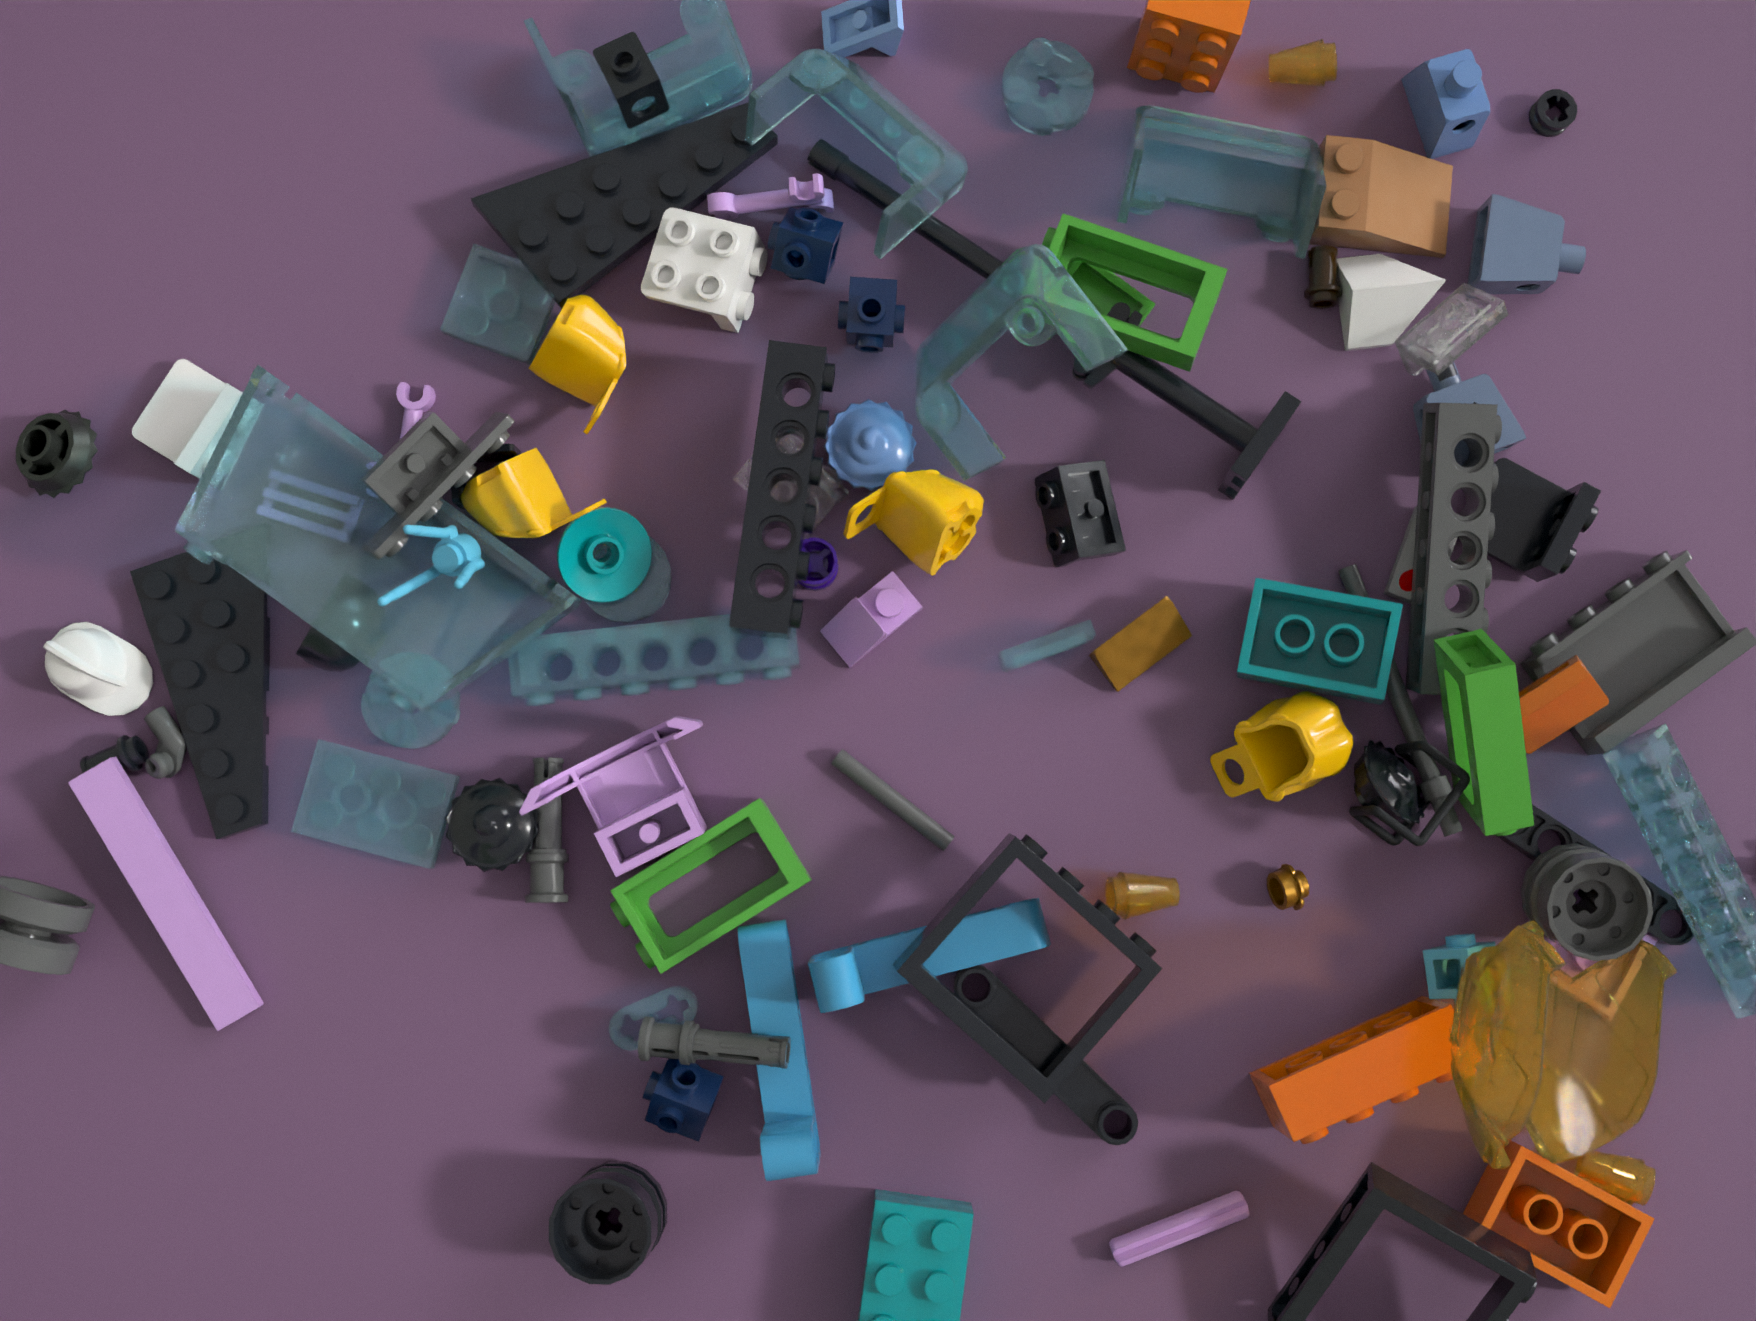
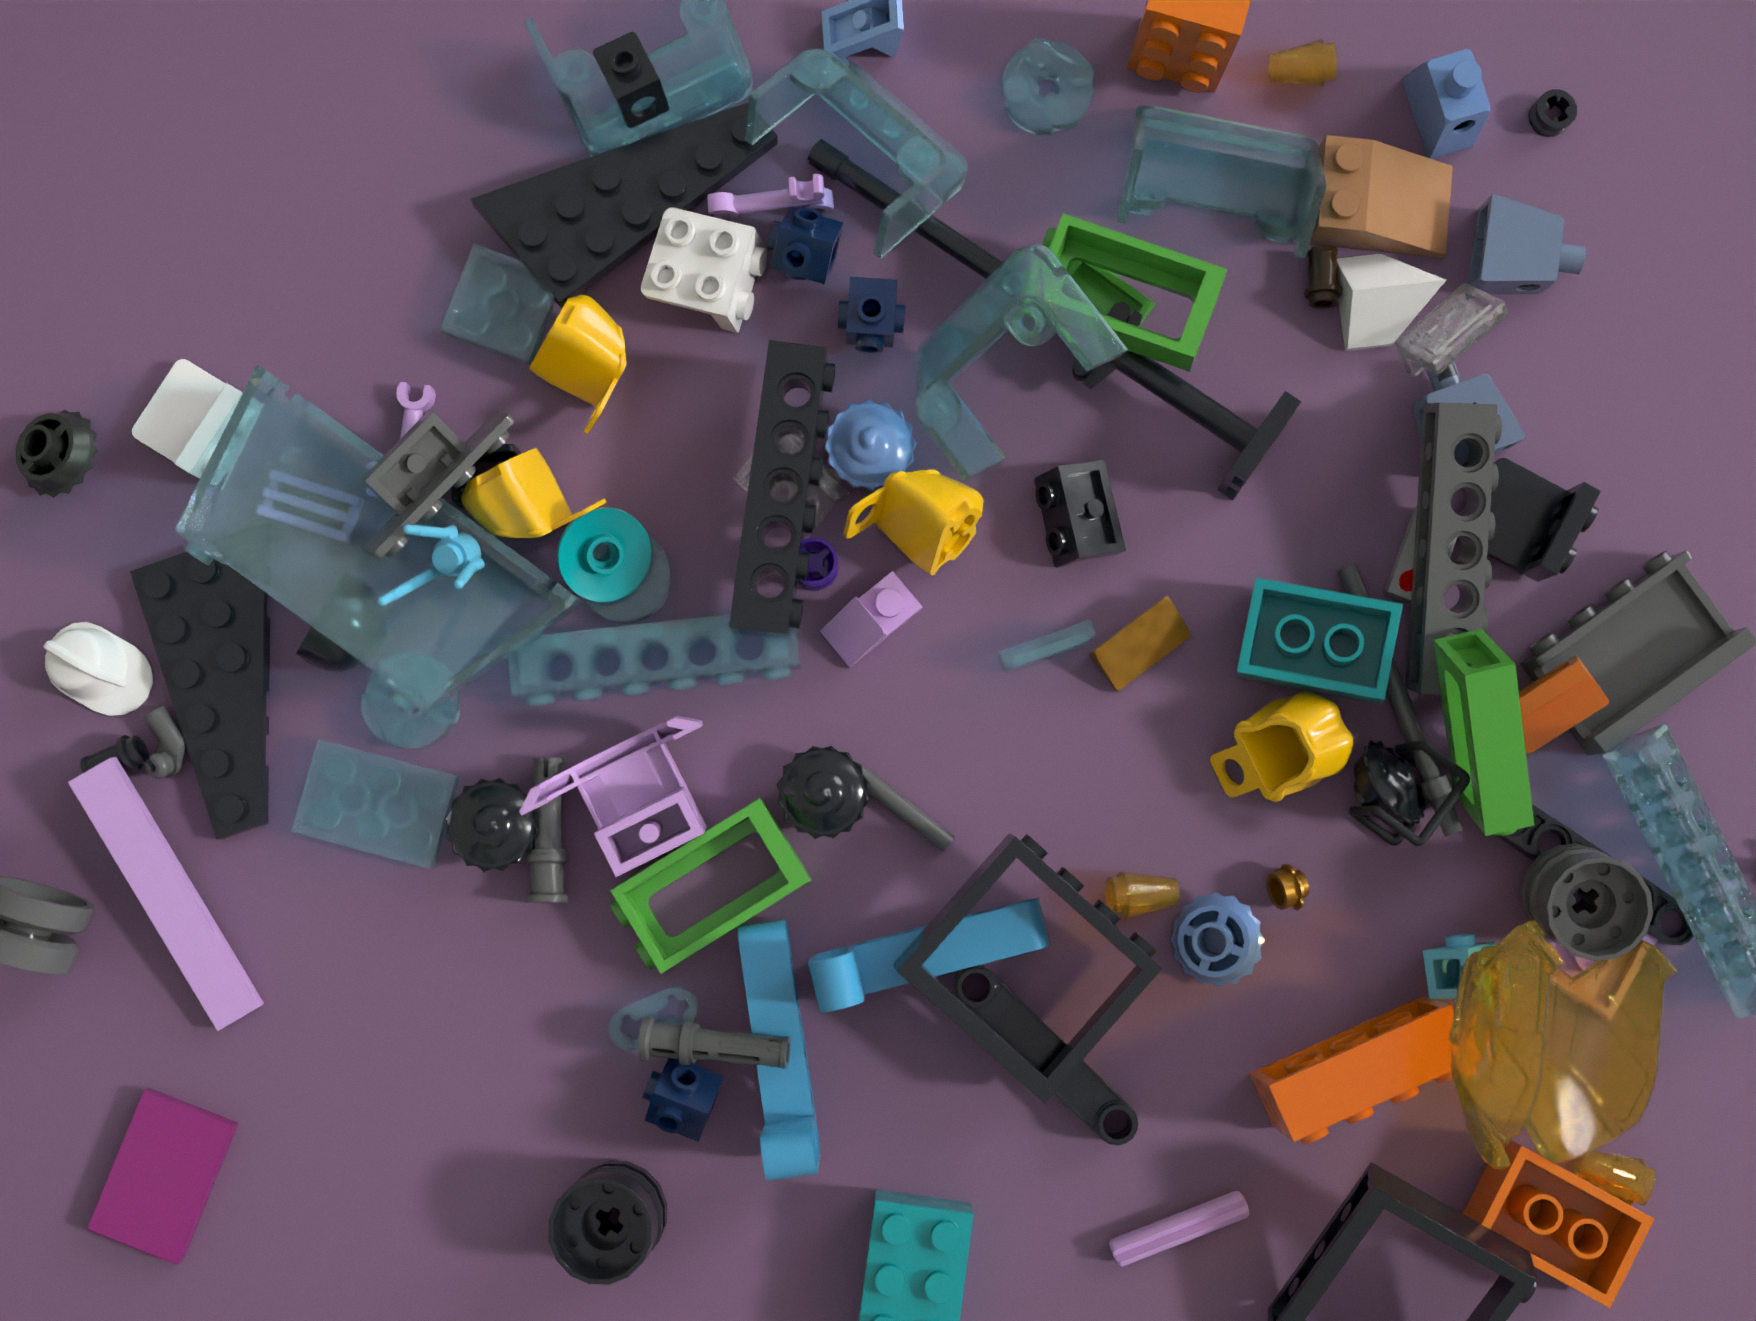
none -> magenta tile [87,1088,238,1265]
none -> black piece [777,746,870,839]
none -> medium blue piece [1170,892,1265,988]

